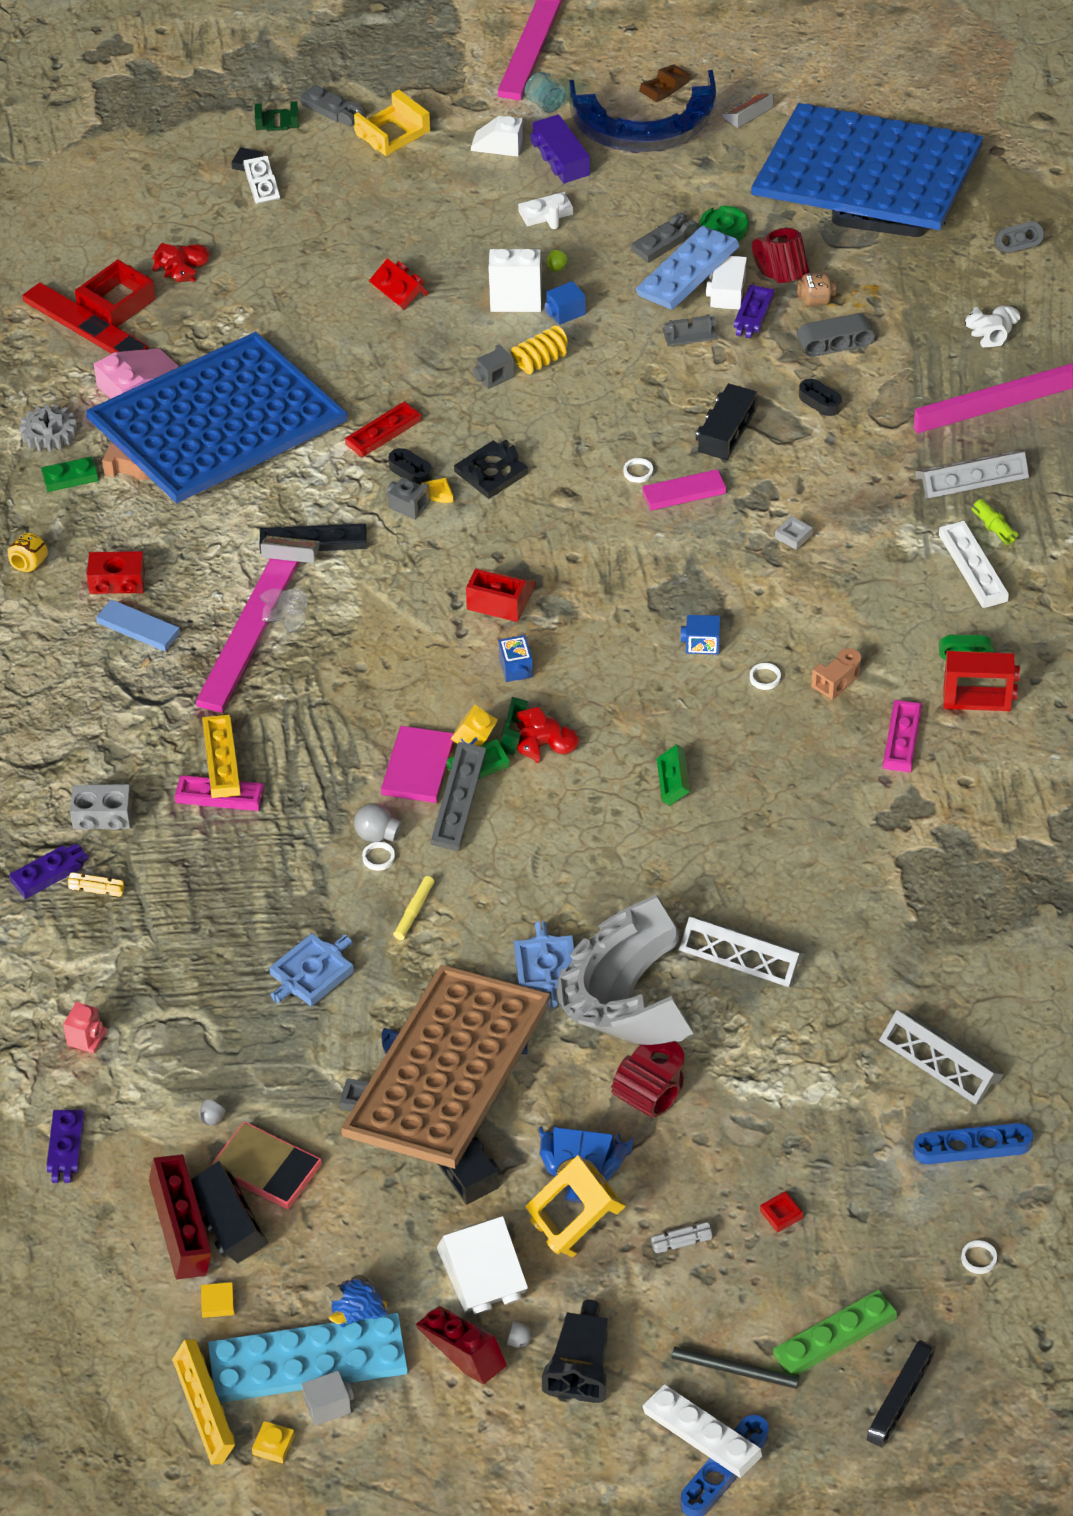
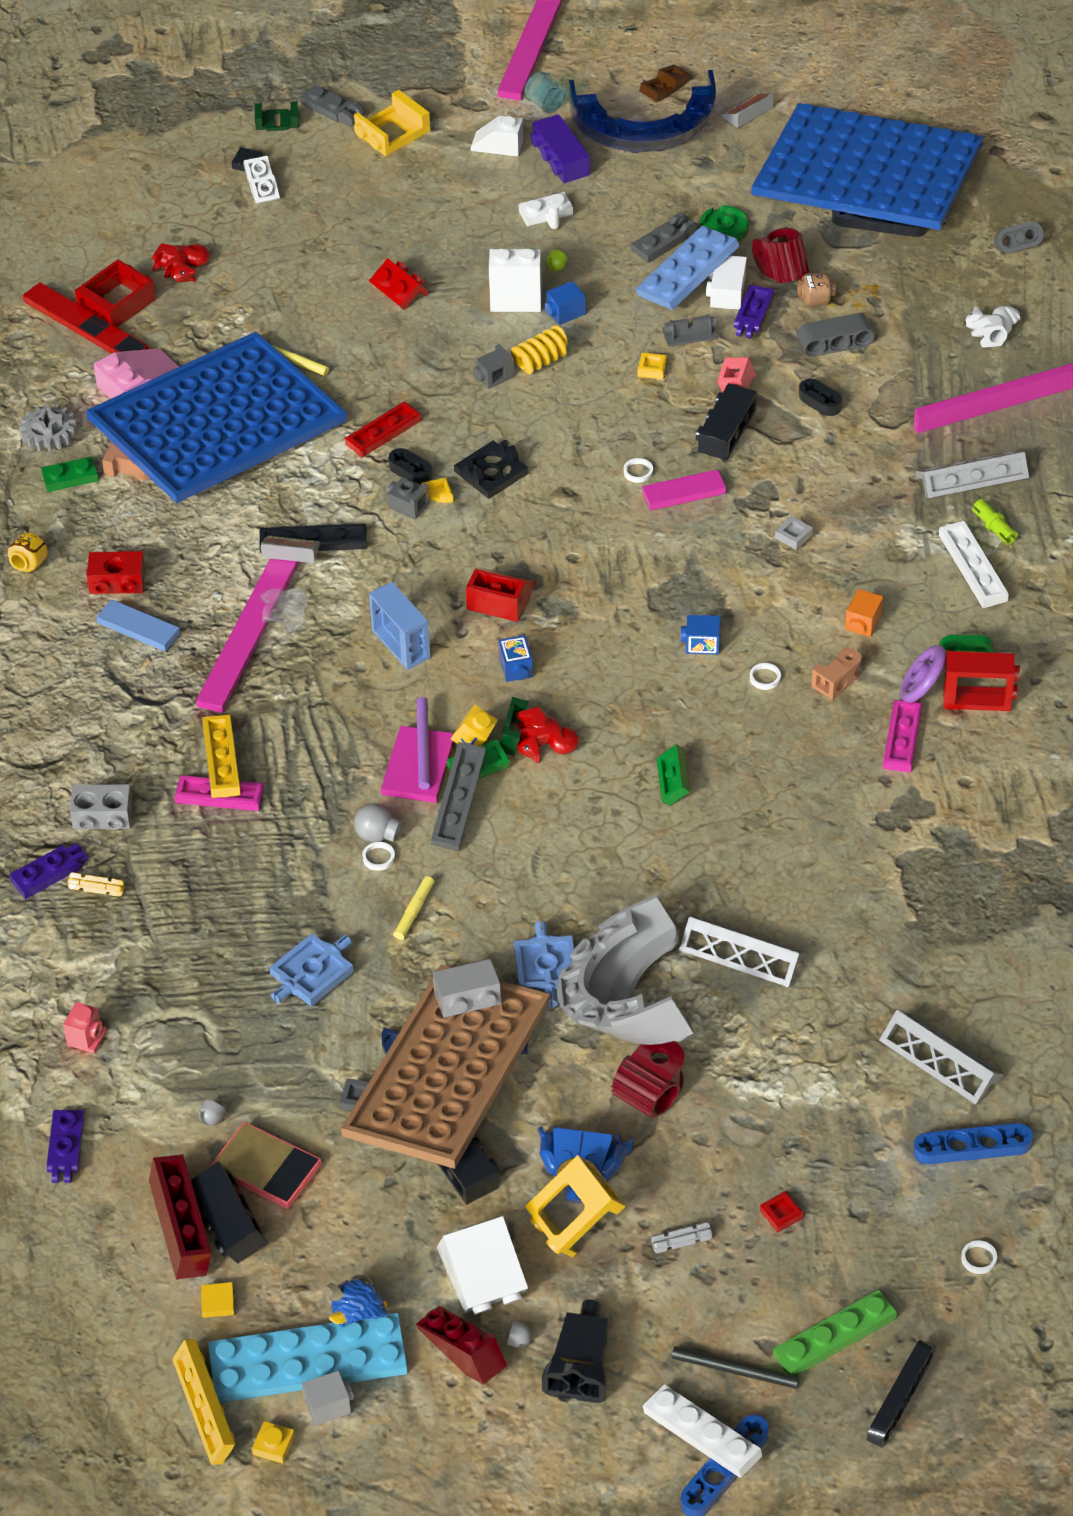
none -> light yellow piece [272,345,329,376]
none -> medium blue window [369,582,430,670]
none -> medium lavender bar [417,697,430,790]
none -> light grey brick [433,959,501,1018]
none -> yellow tile [638,353,667,379]
none -> coral brick [717,357,757,392]
none -> orange brick [845,589,884,637]
none -> medium lavender plate [900,645,946,703]

